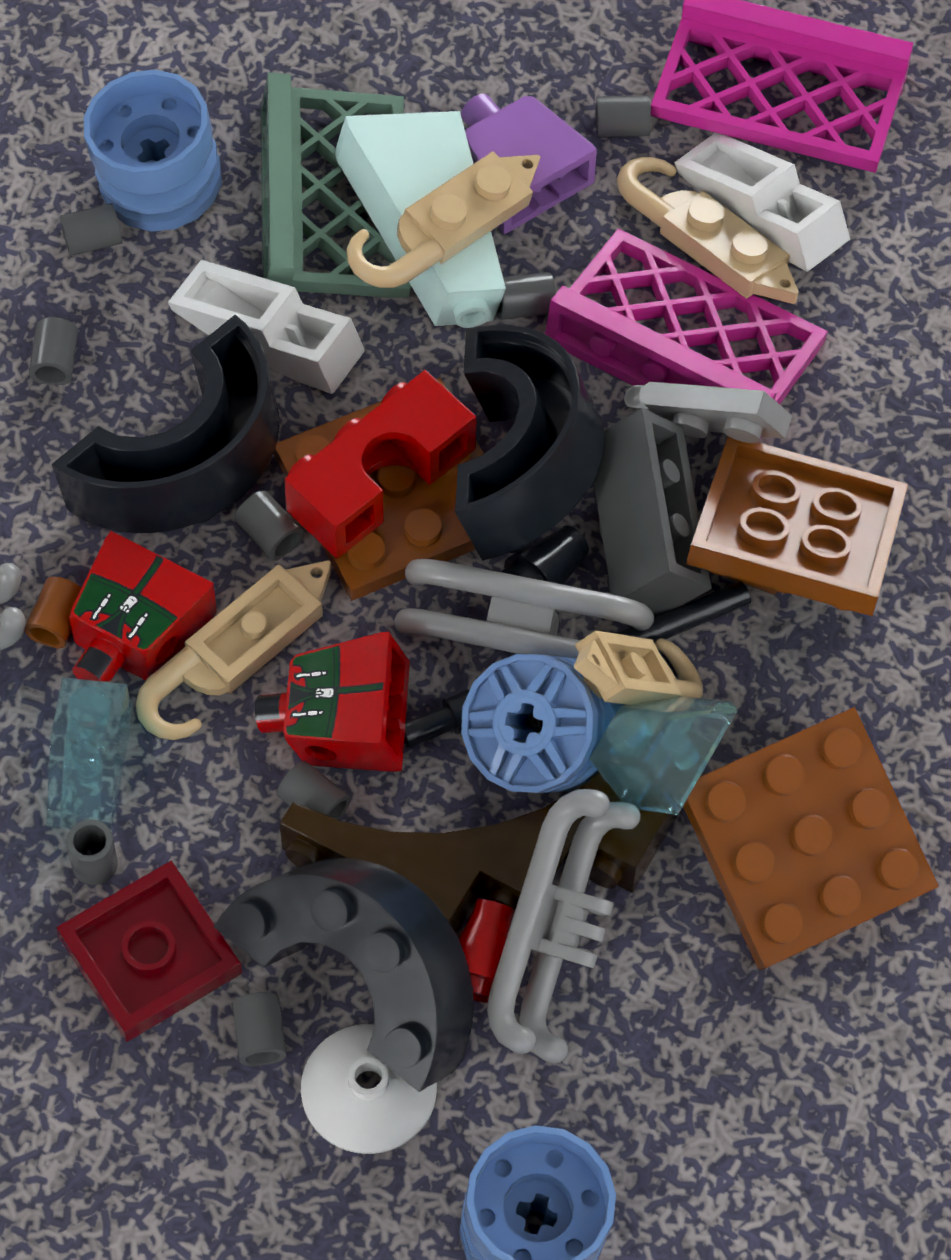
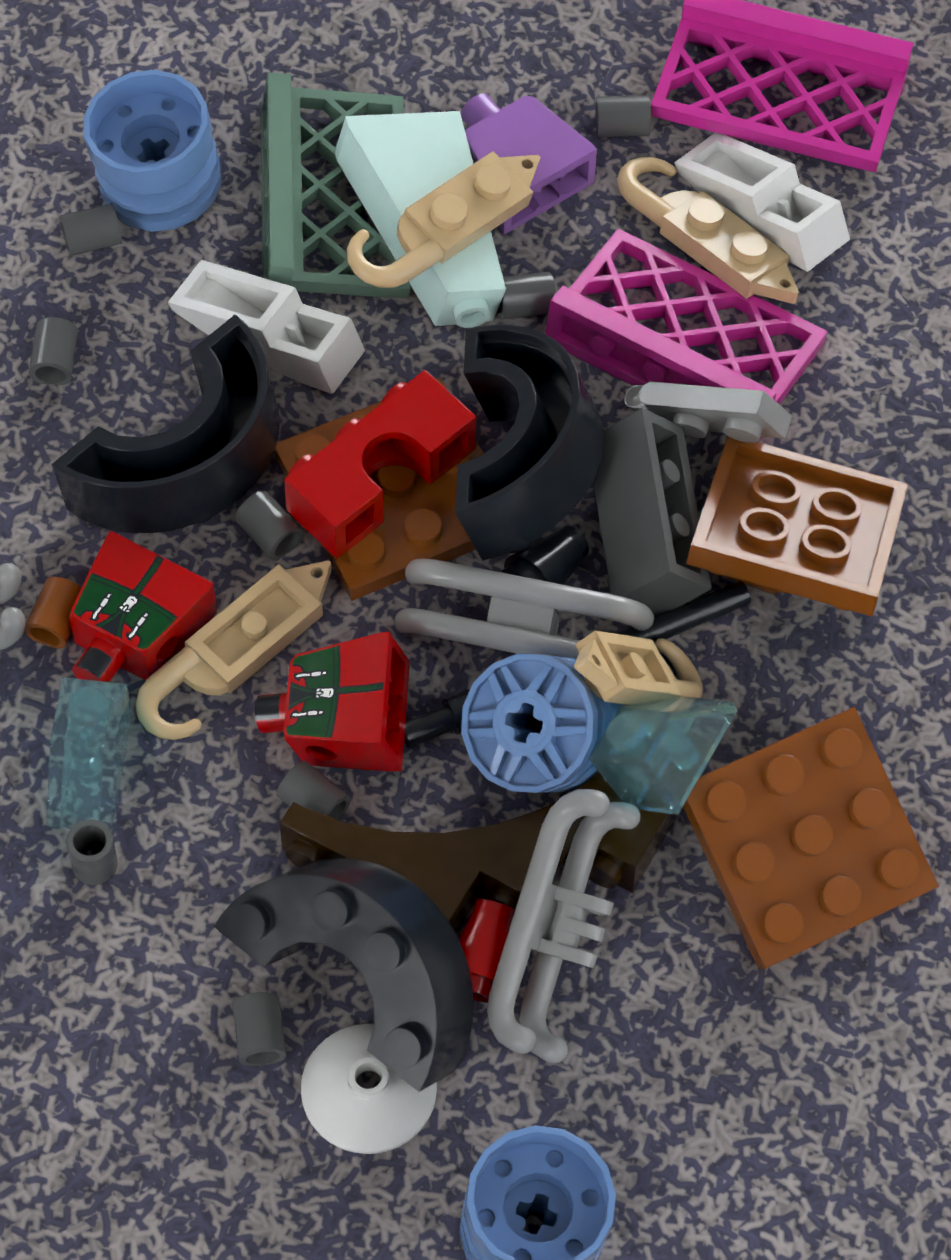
dark red plate [56,860,242,1042] -> none

